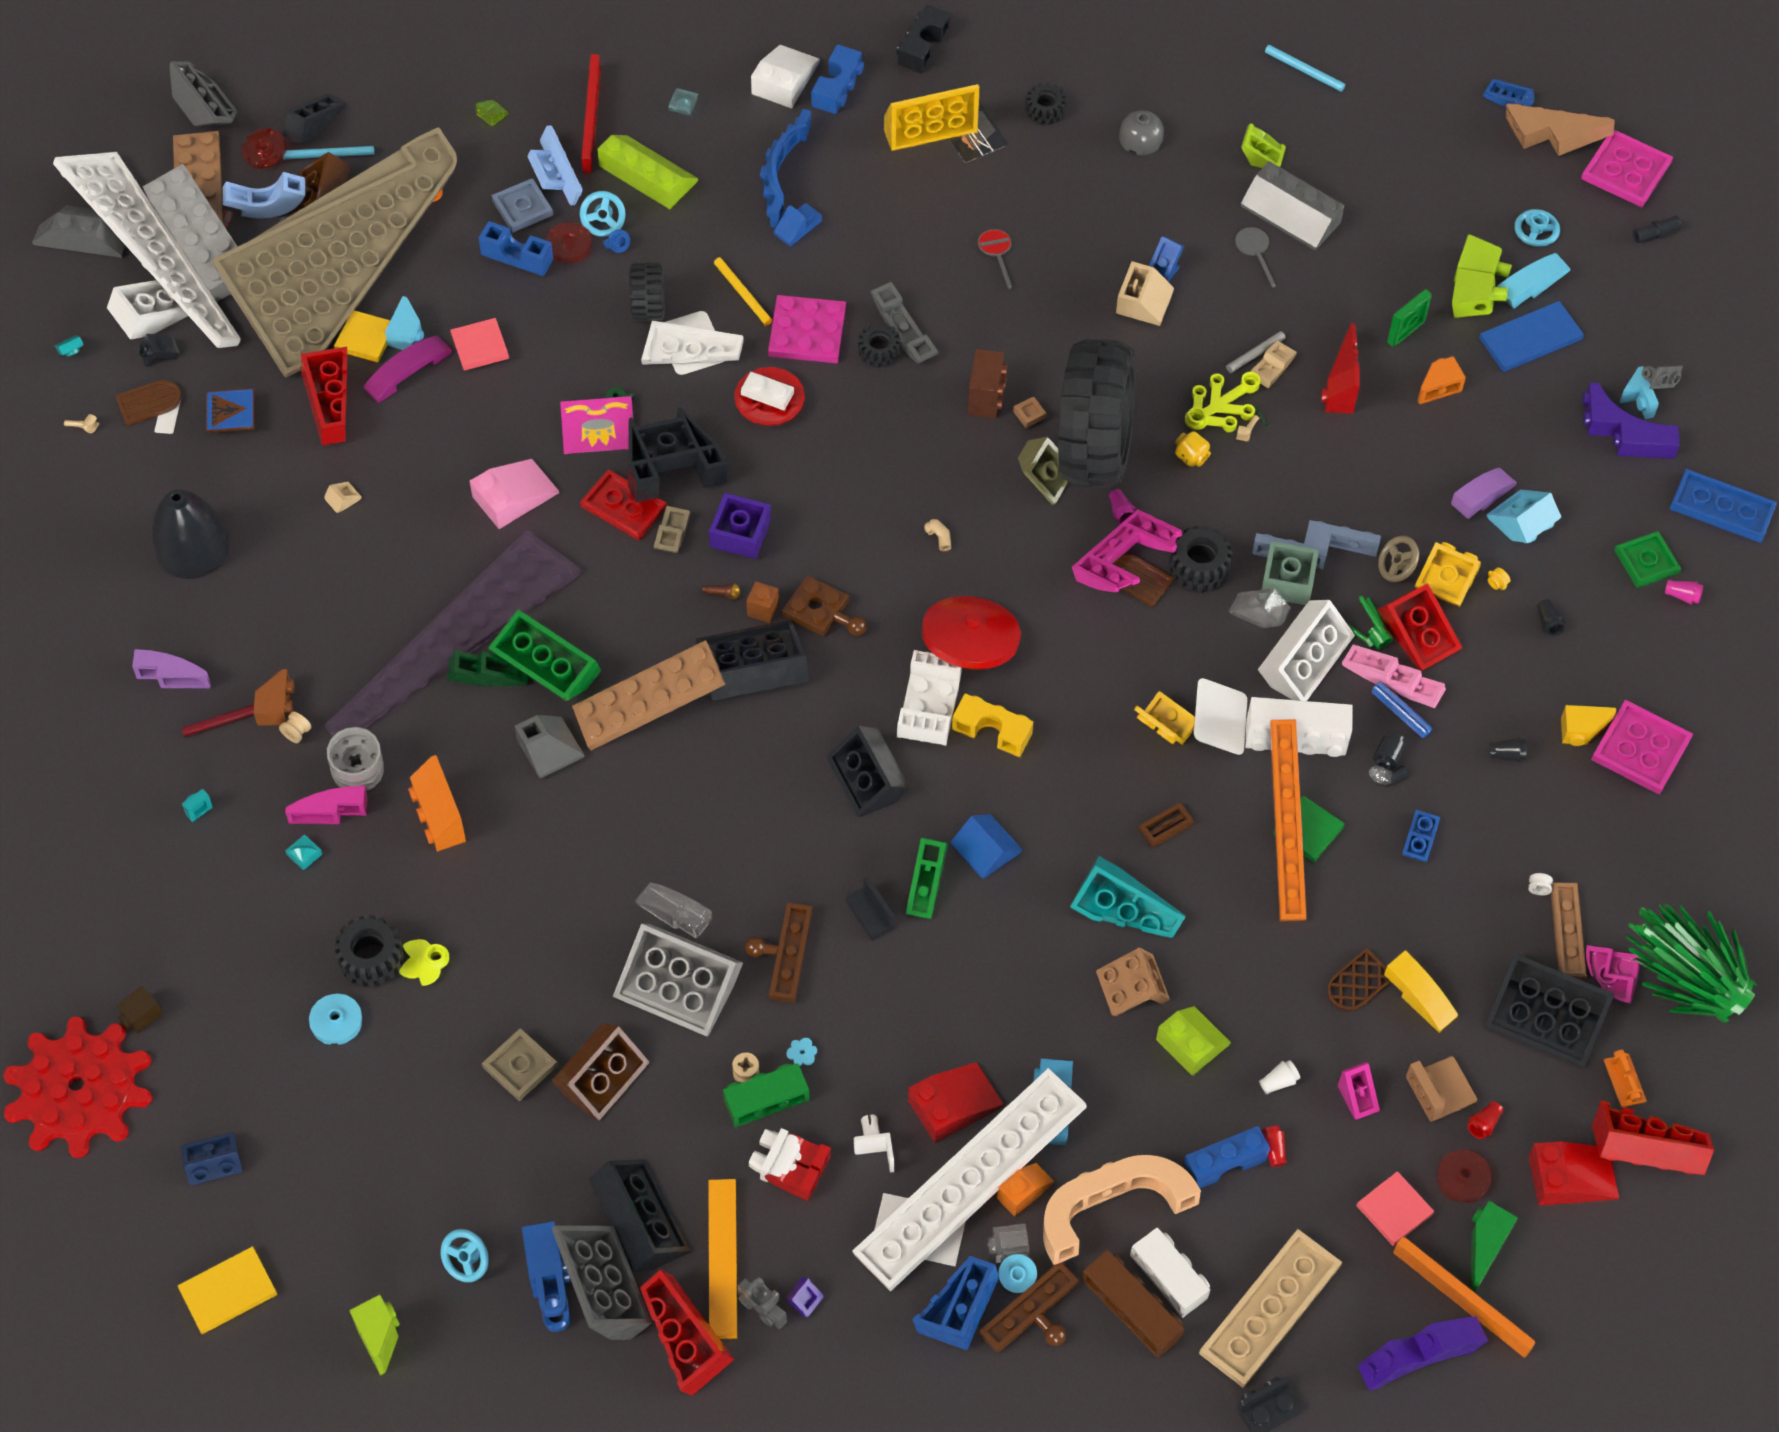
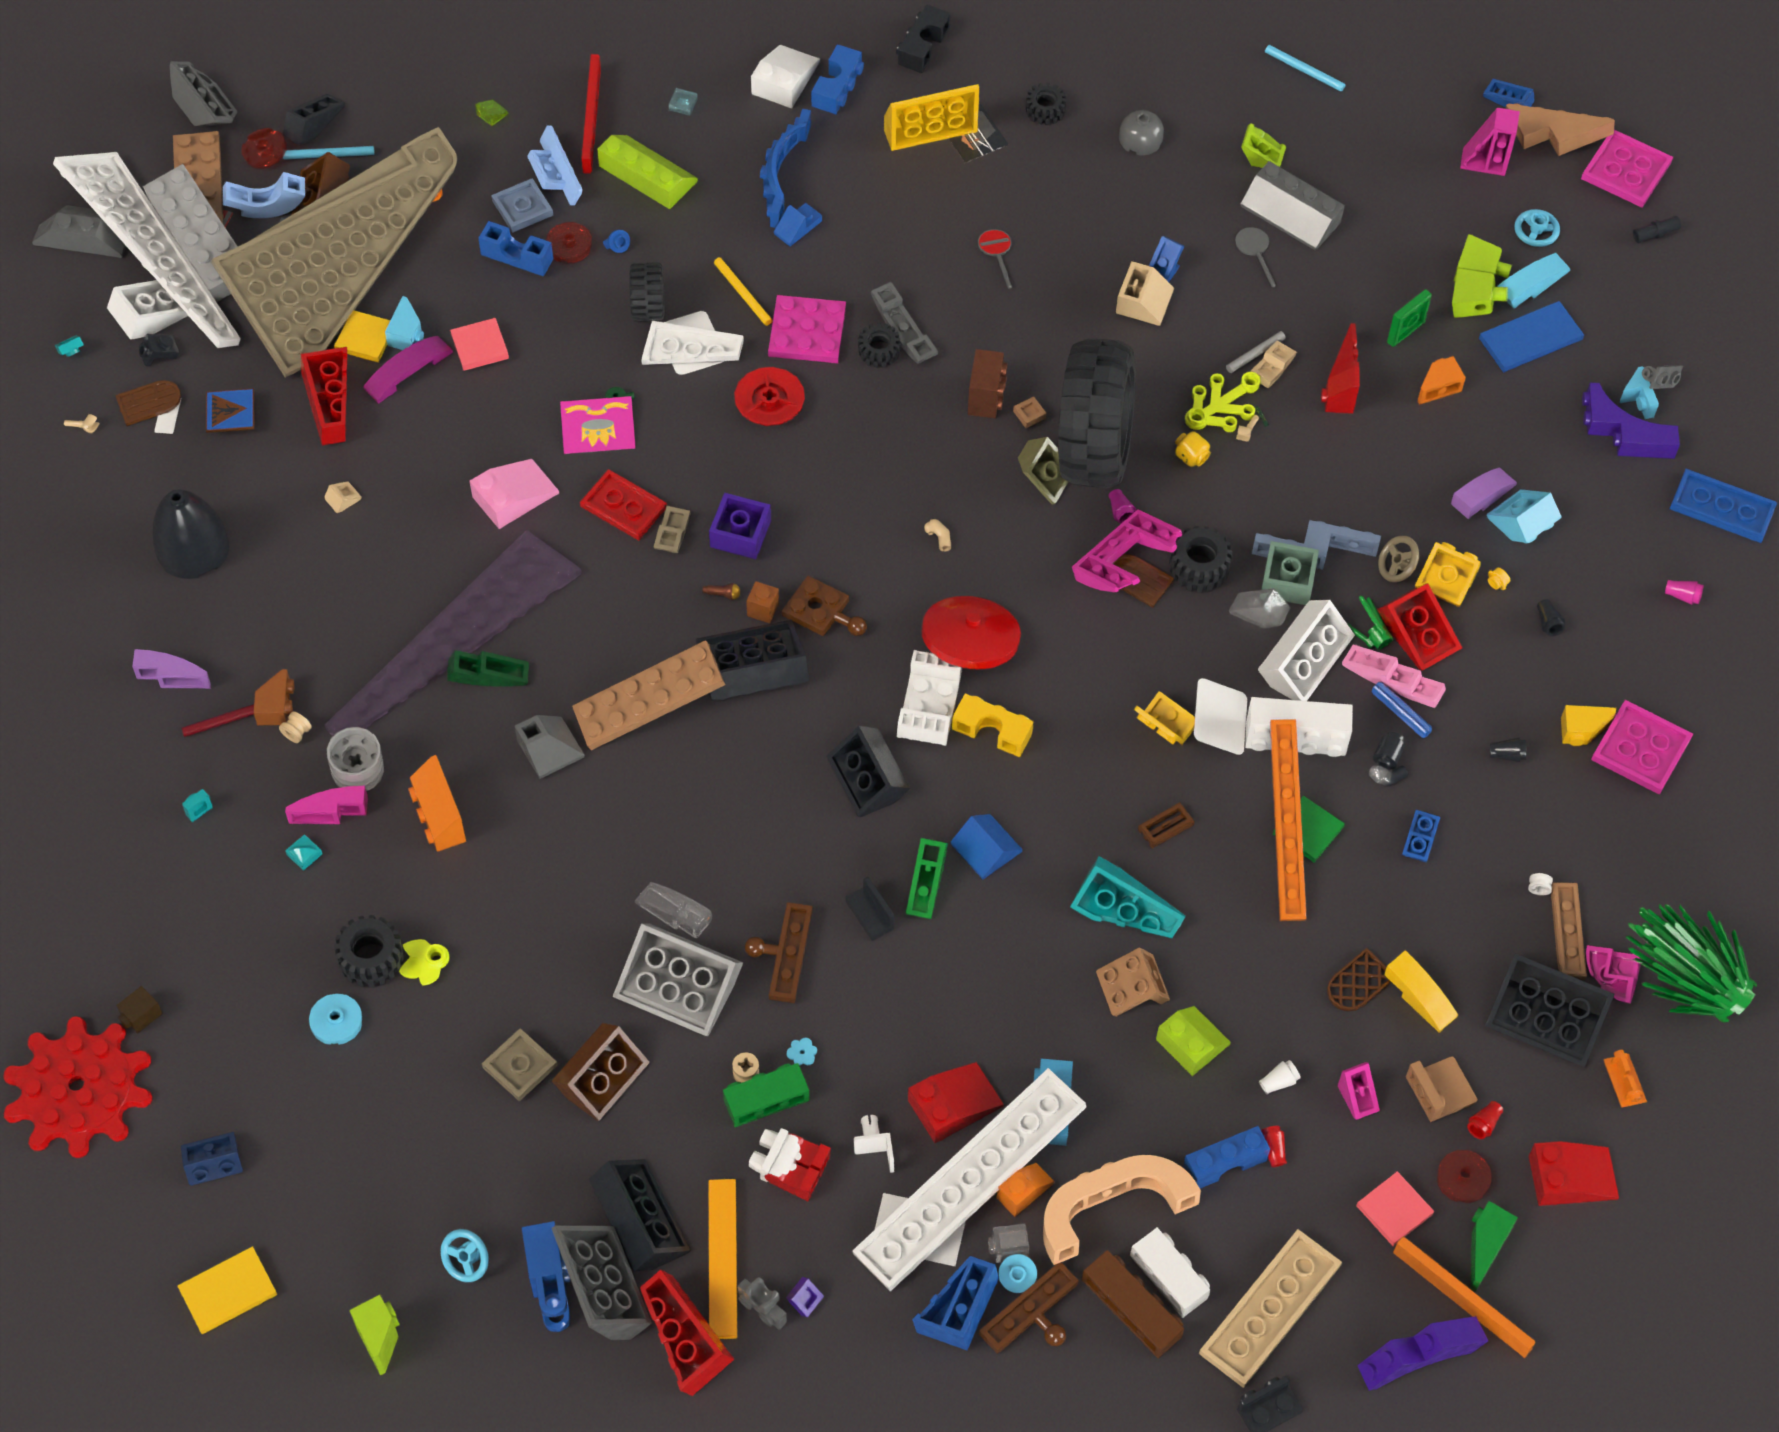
green slope [488,609,601,701] -> none
medium azure piece [580,191,626,237] -> none
black wedge [627,407,728,503] -> none
white plate [741,372,794,410] -> none
red wedge [1592,1100,1714,1175] -> none
green tile [1614,531,1681,588] -> none
none -> dark pink wedge [1460,108,1520,176]

